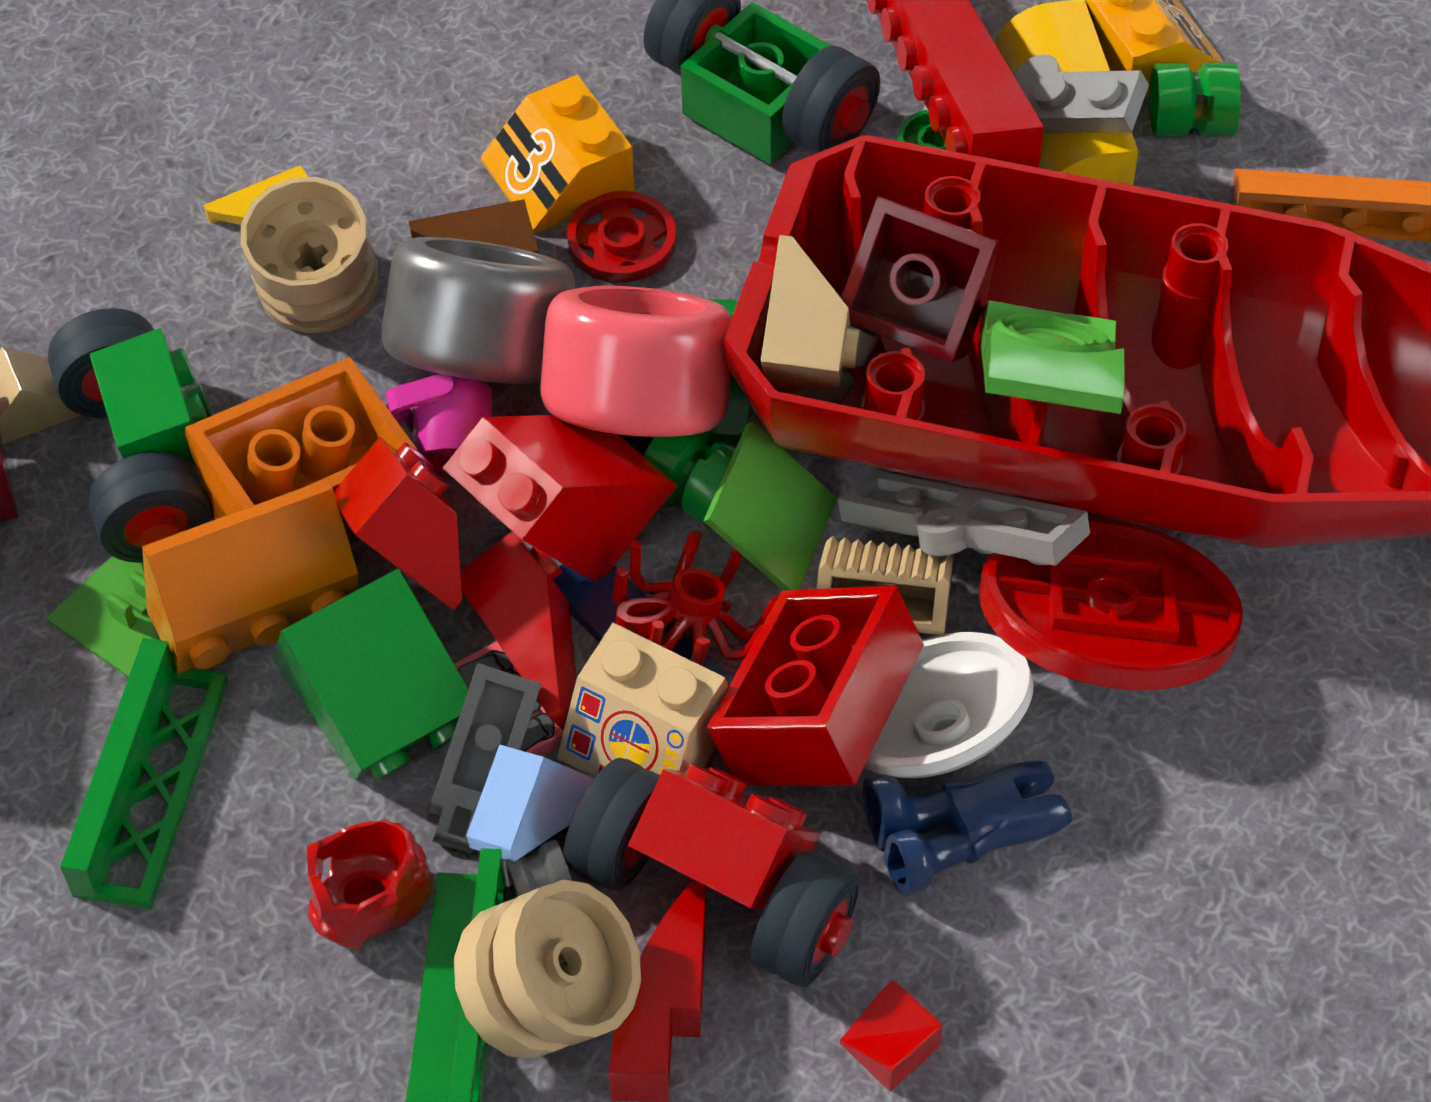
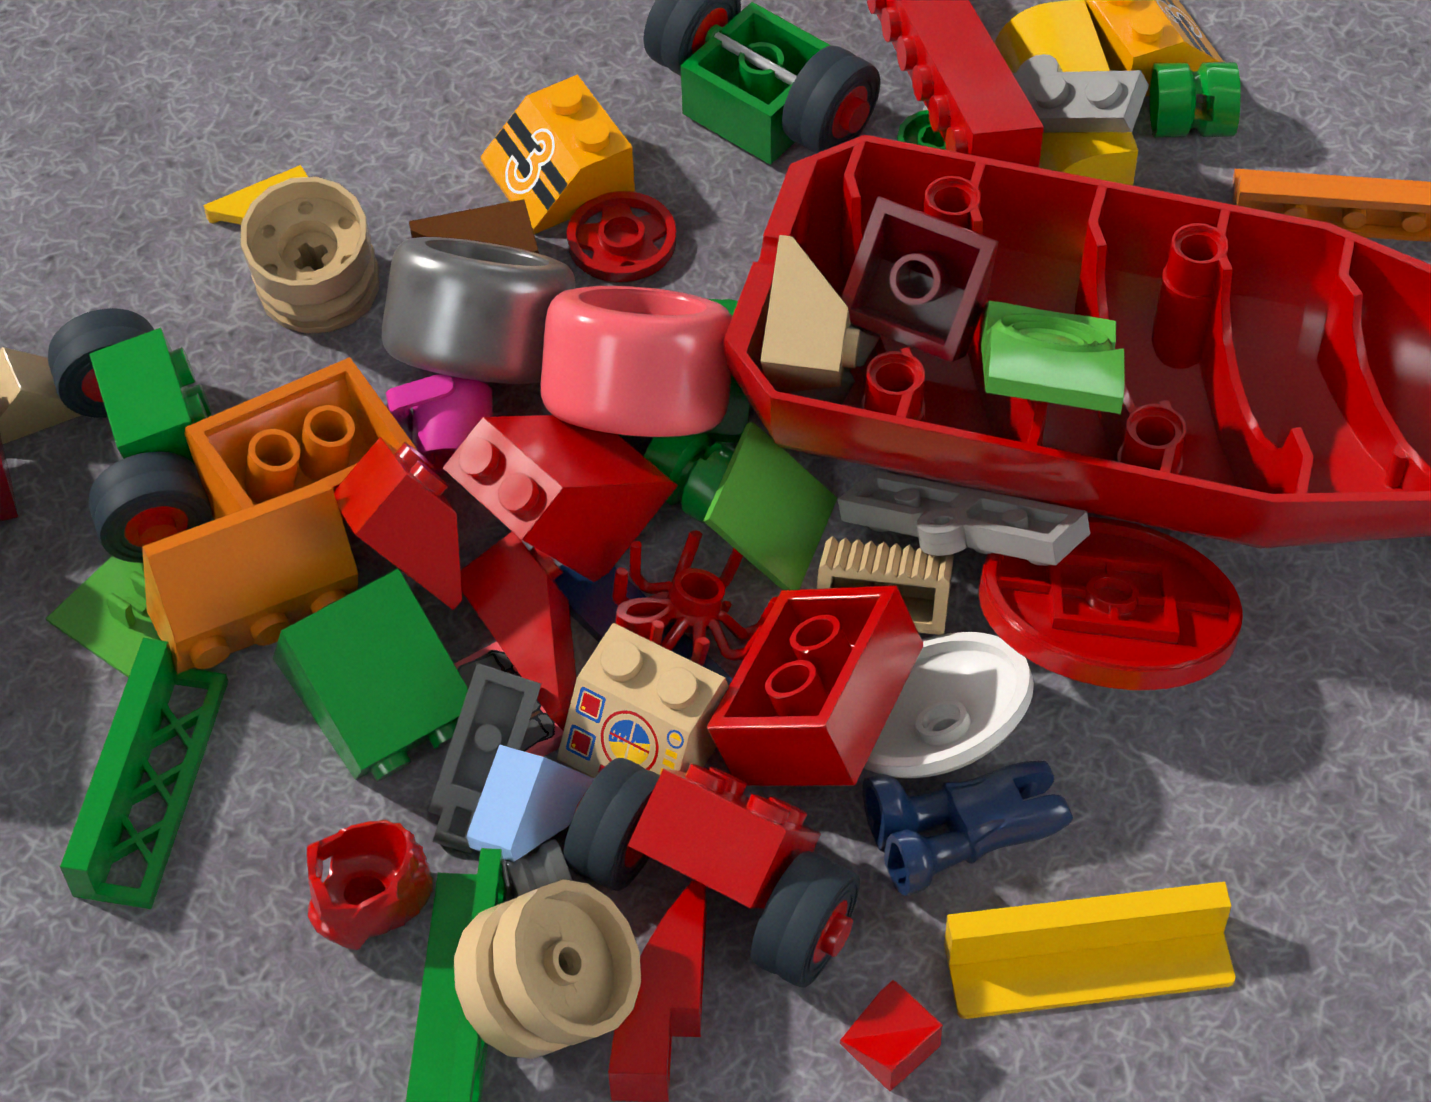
none -> yellow panel [944,881,1235,1019]

